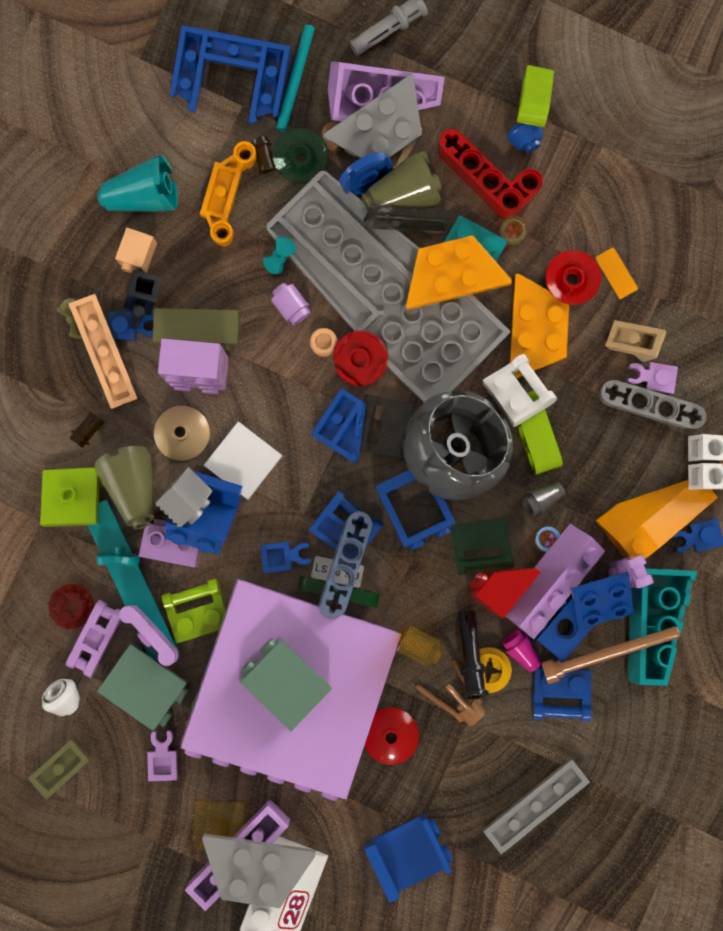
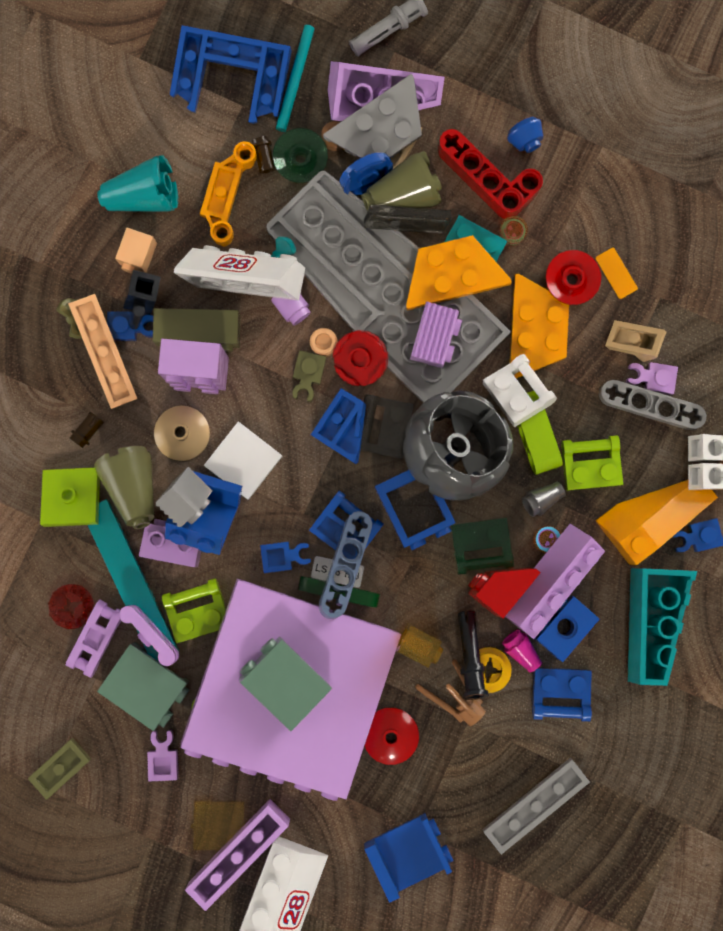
white cone [42,679,80,716] -> none
teal piece [96,547,140,566] -> none
light grey wing [203,834,316,908] -> none
lime beam [516,65,554,128] -> none
medium nougat piece [542,626,681,685] -> none
blue plate [571,571,634,629] -> none
lavender plate [608,555,654,588] -> none
none -> white slope [174,245,305,301]
none -> olive plate [293,350,327,403]
none -> lavender brick [410,302,462,368]
none -> lime plate [561,435,623,491]

